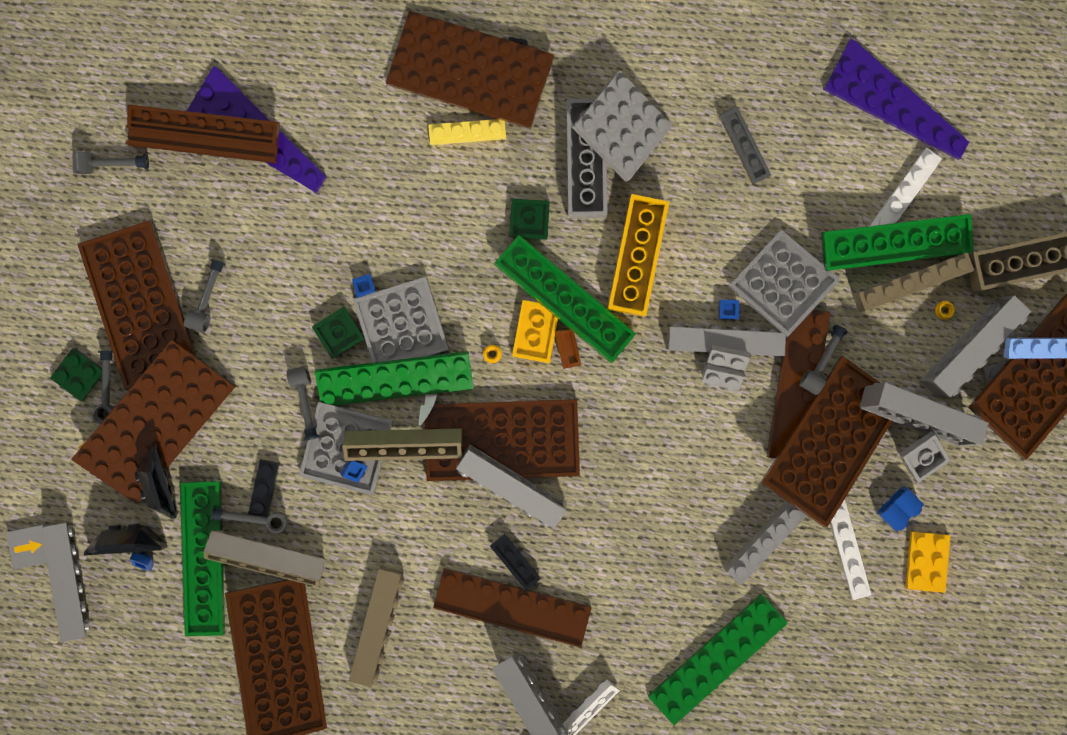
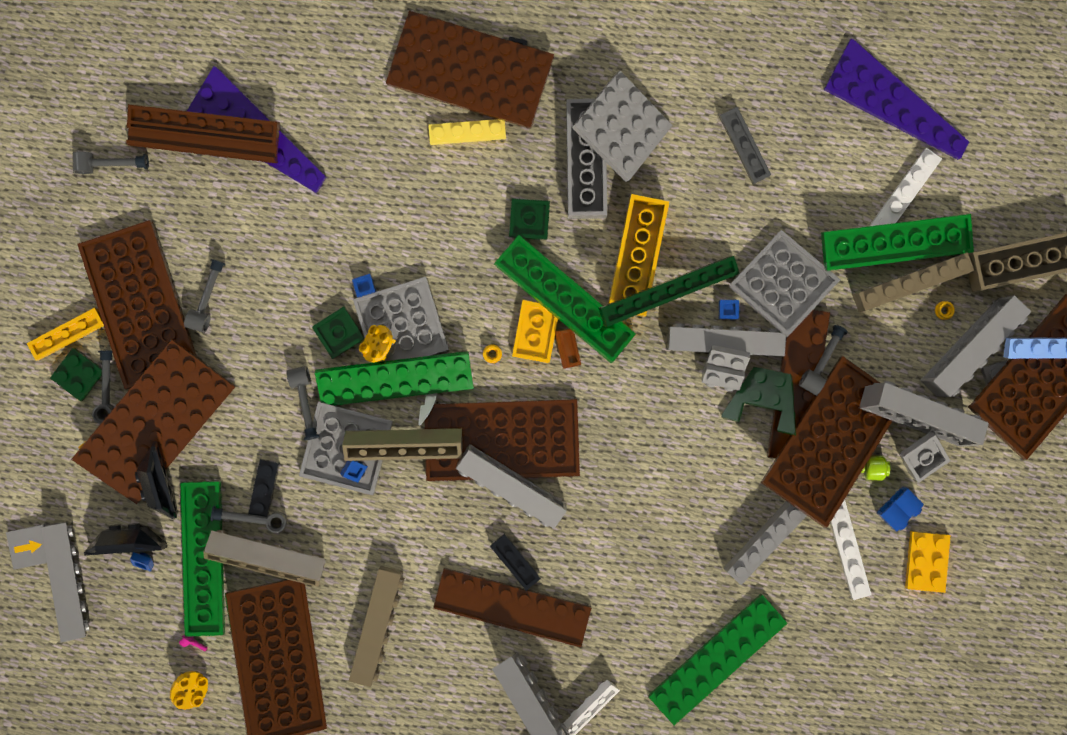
none -> yellow plate [27,308,104,360]
none -> yellow plate [170,671,208,710]
none -> dark pink hand [179,634,208,651]
none -> yellow plate [359,325,396,363]
none -> dark green plate [598,256,740,327]
none -> dark green wing [721,367,796,436]
none -> lime head [861,455,890,481]

